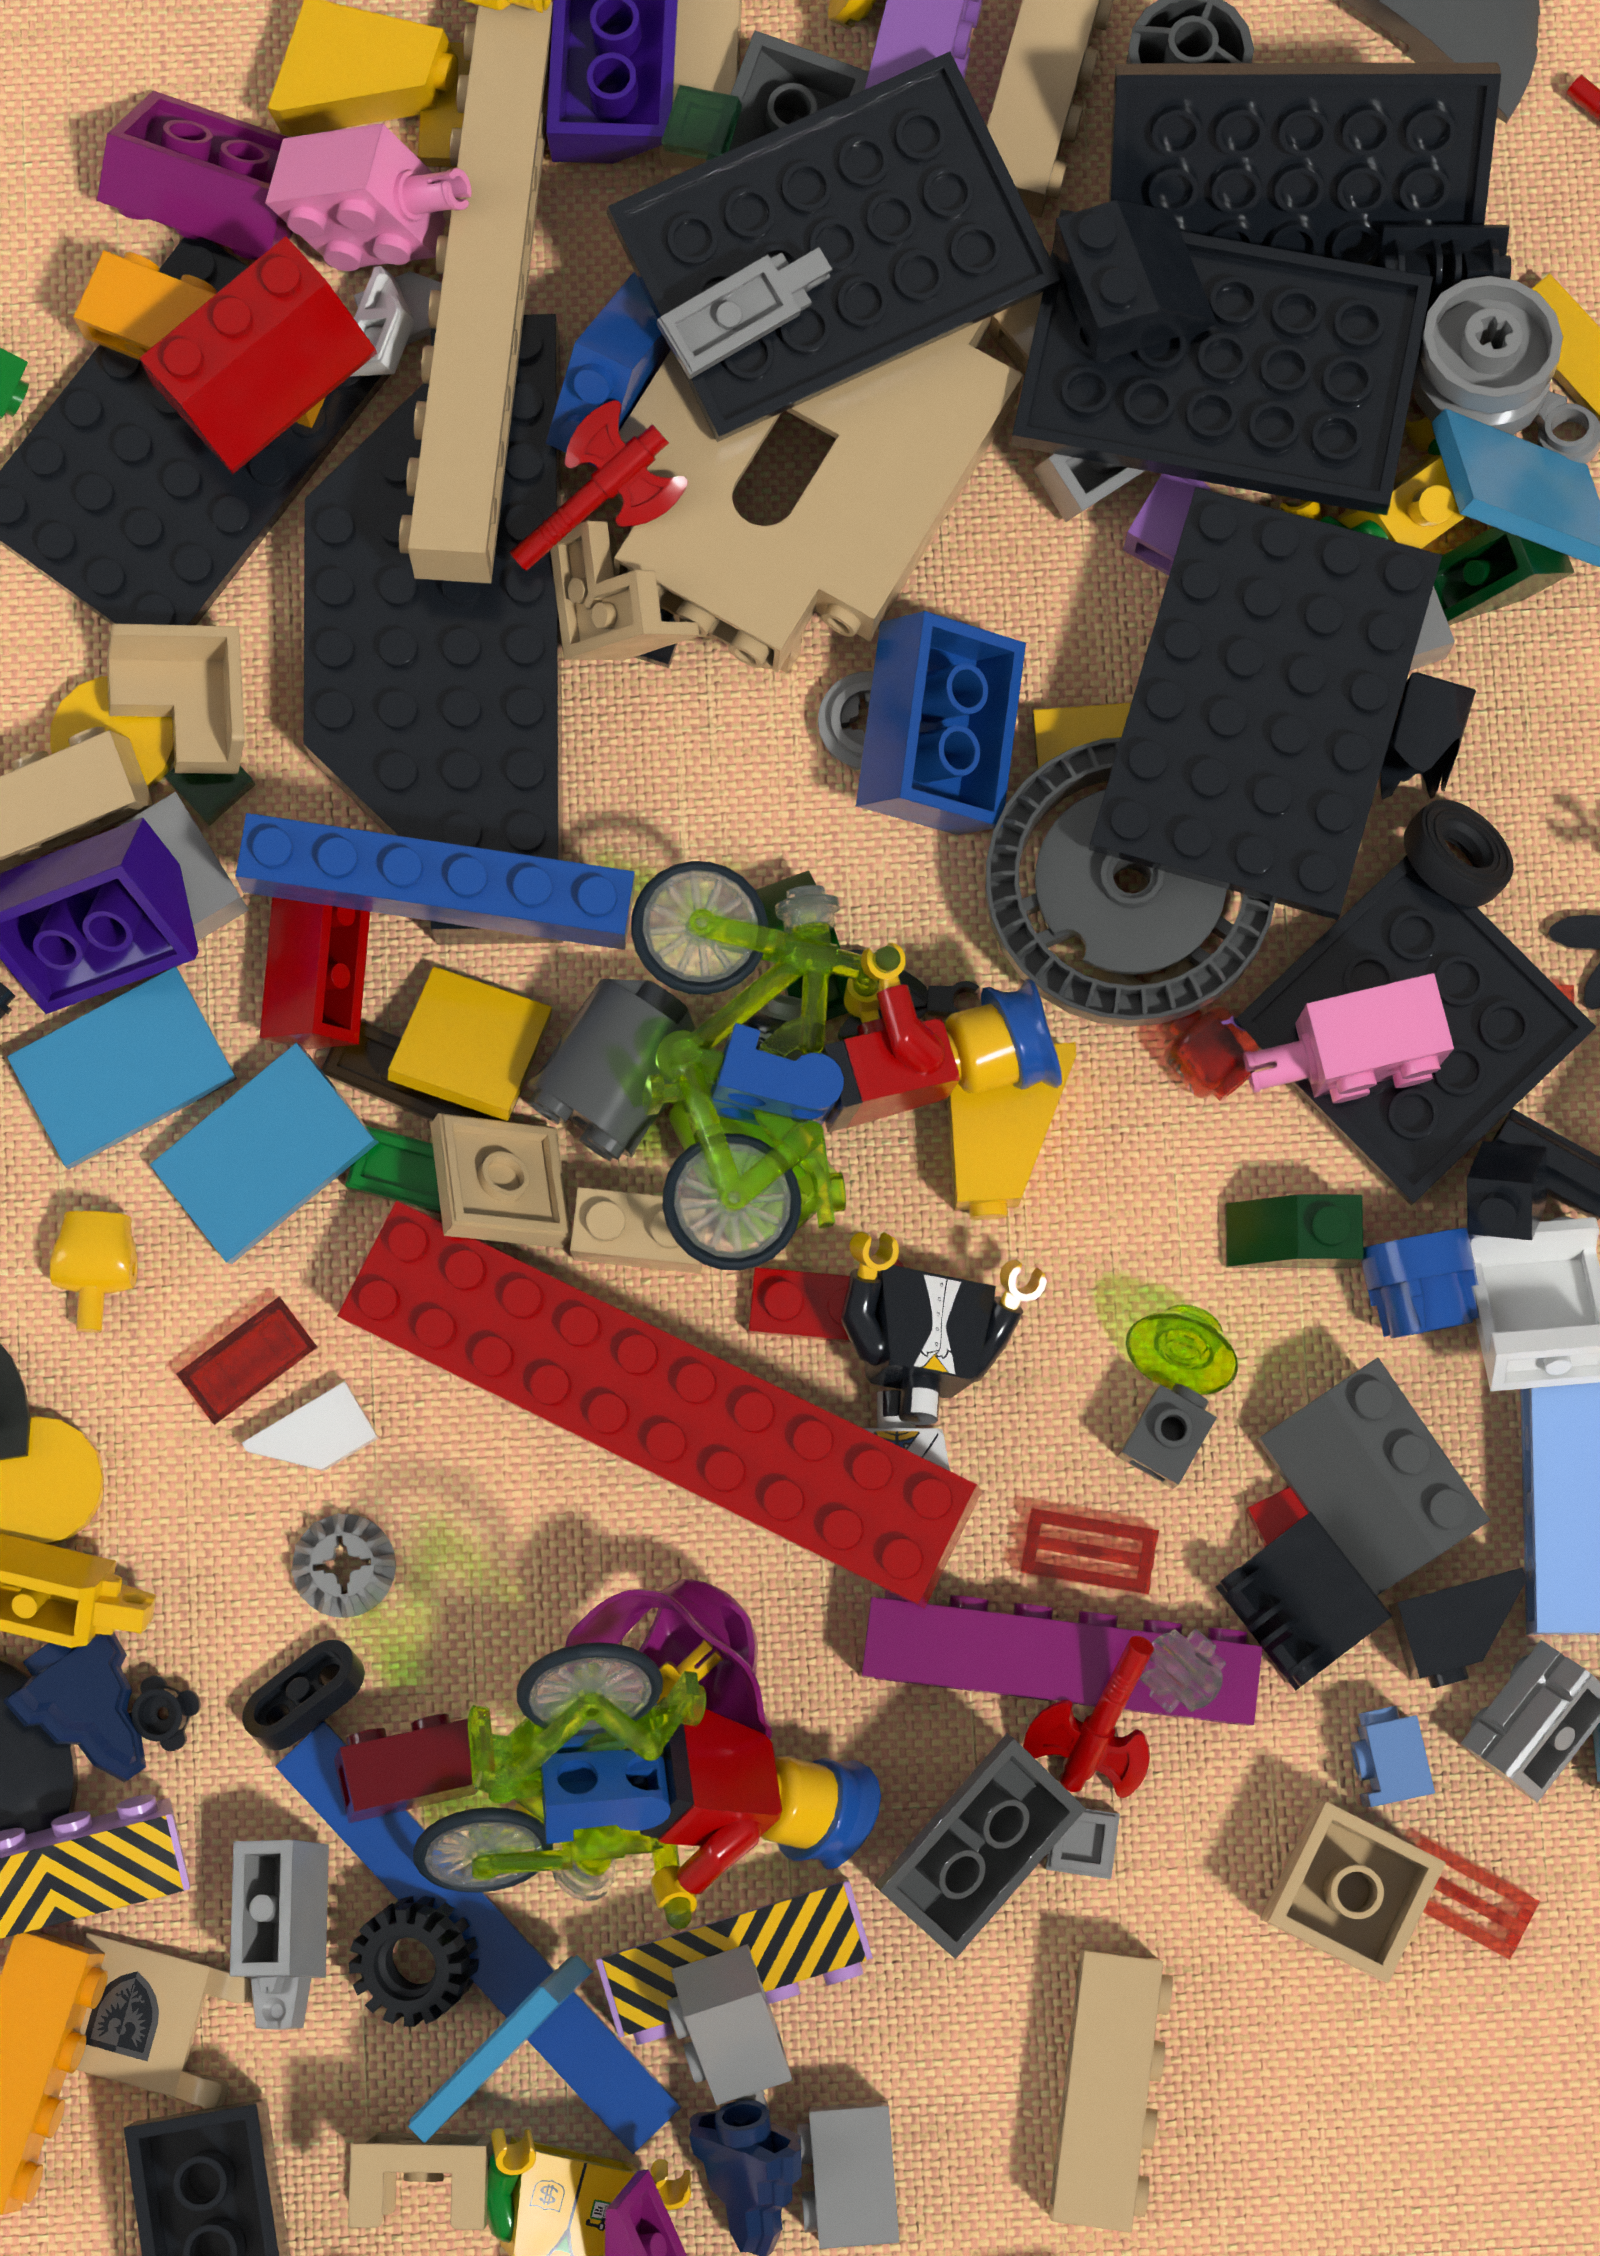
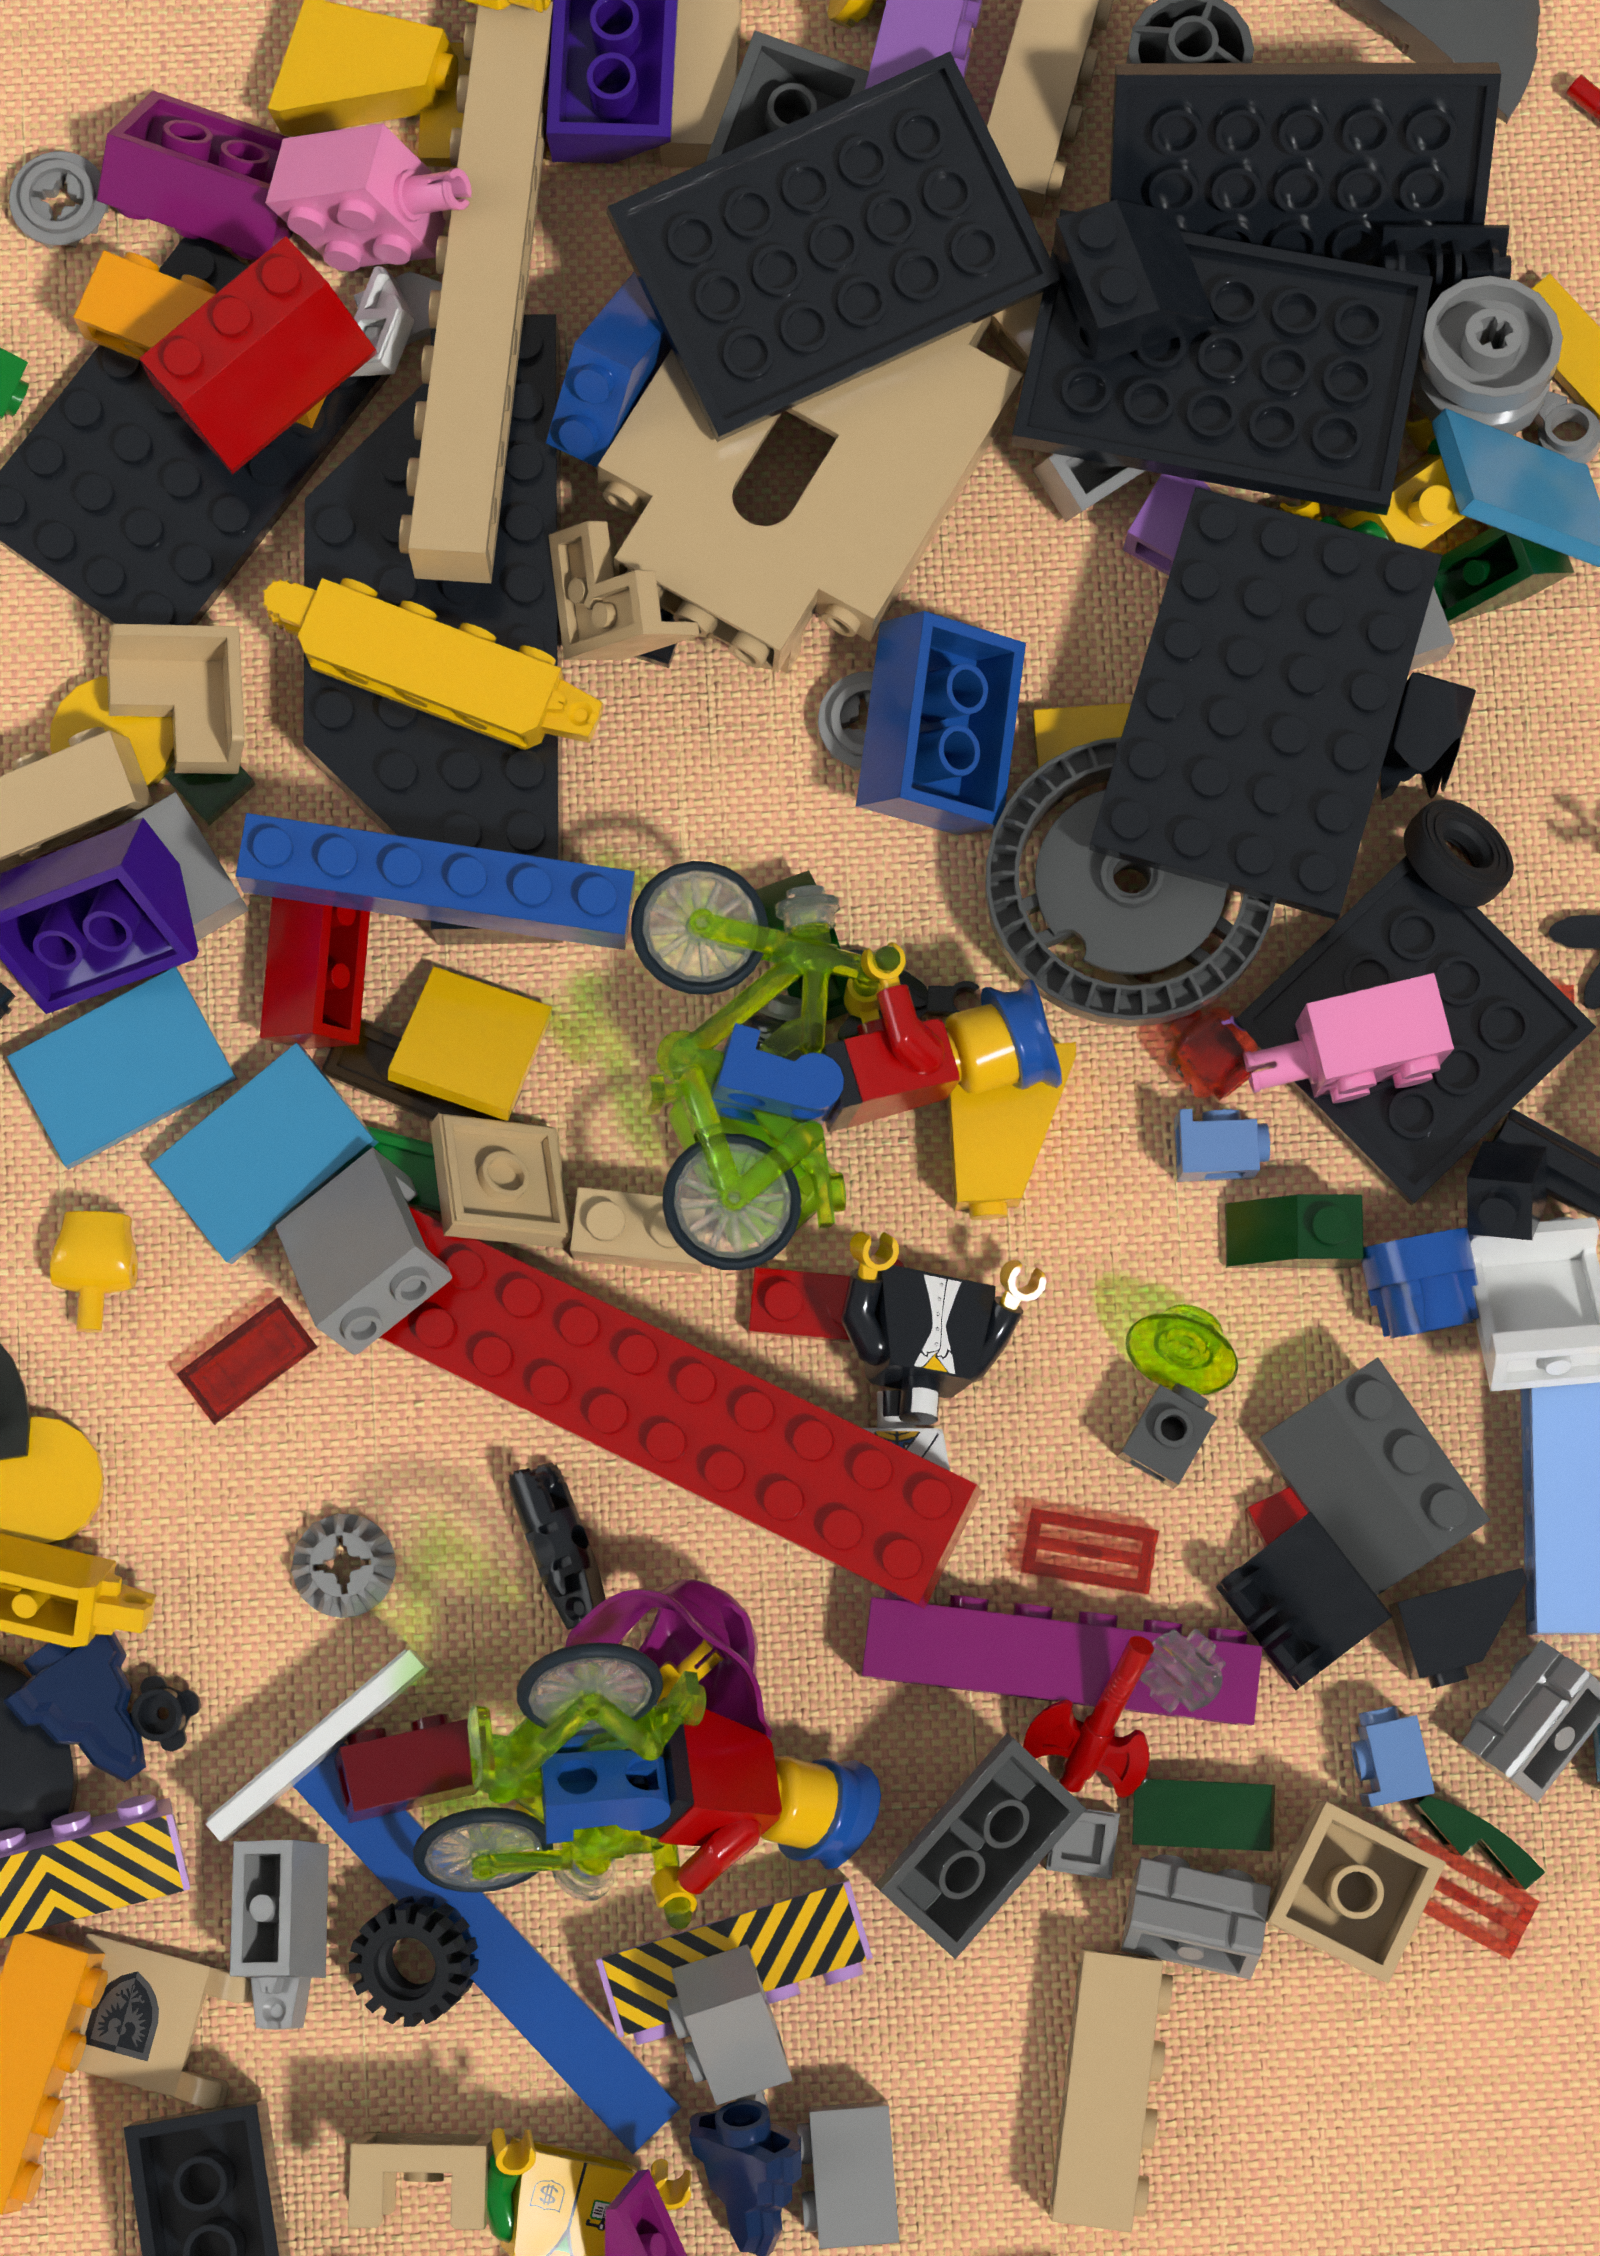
white tile [242,1381,379,1471] -> none
black plate [242,1640,365,1751] -> none
dark azure tile [408,1955,593,2143] -> none
red piece [509,400,688,571] -> none
dark grey cylinder [527,979,705,1161] -> none
light grey hinge [656,247,832,380] -> none
clear green tile [661,85,742,160] -> none
none -> light grey gear [9,151,109,250]
none -> white tile [206,1649,430,1842]
none -> yellow hinge [262,578,604,750]
none -> light grey panel [275,1147,452,1355]
none -> black hinge [508,1463,606,1630]
none -> light grey brick [1121,1855,1271,1980]
none -> dark green slope [1132,1779,1275,1851]
none -> medium blue brick [1174,1109,1270,1182]
none -> dark green slope [1409,1796,1545,1890]

